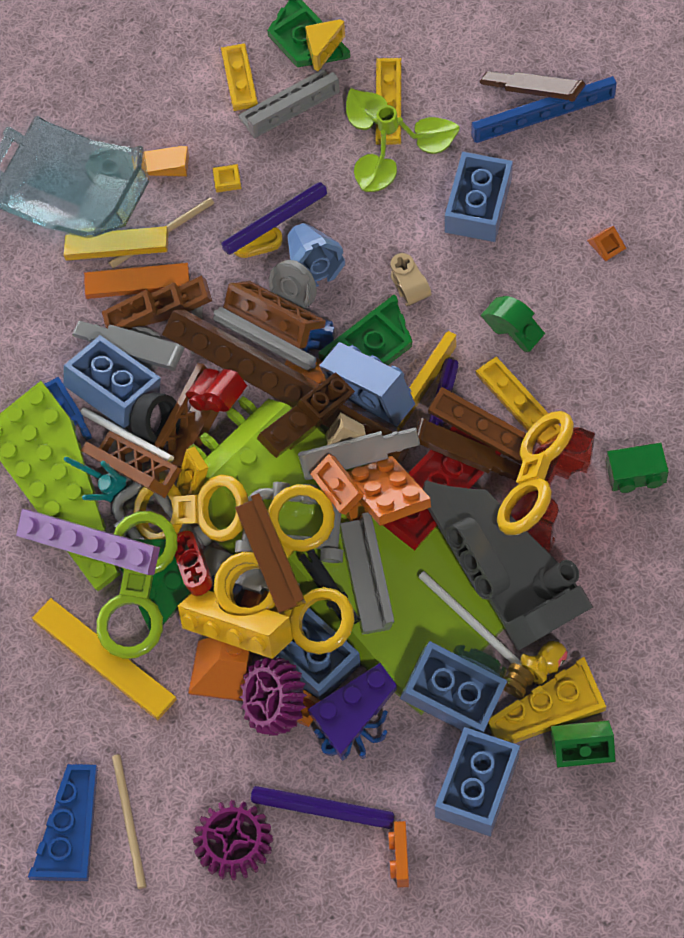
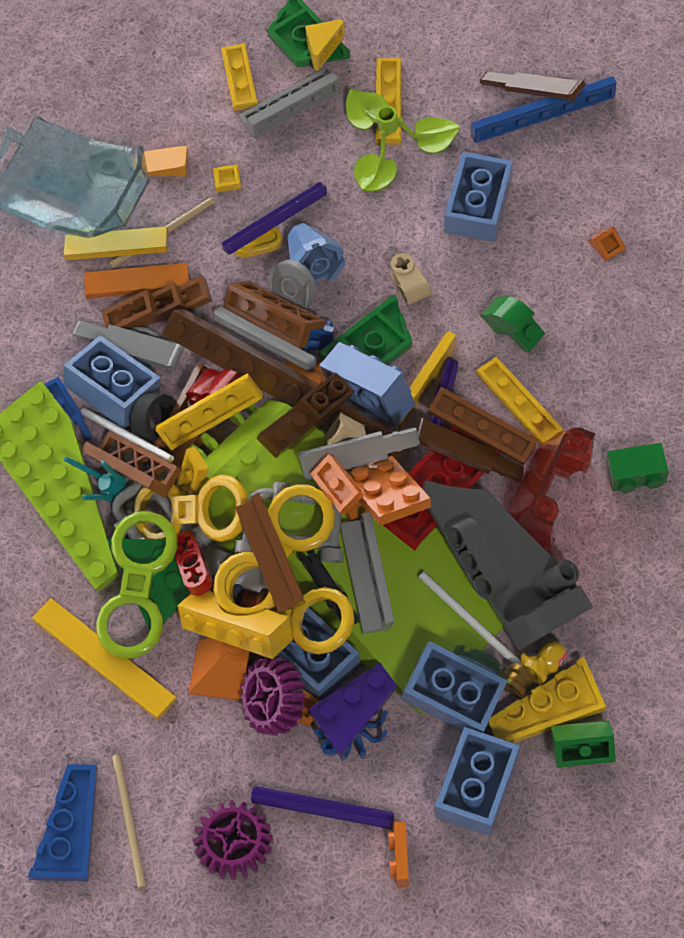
medium lavender plate [16,509,160,575] -> none
yellow bar [497,411,574,535] -> none
none -> yellow tile [156,373,263,450]

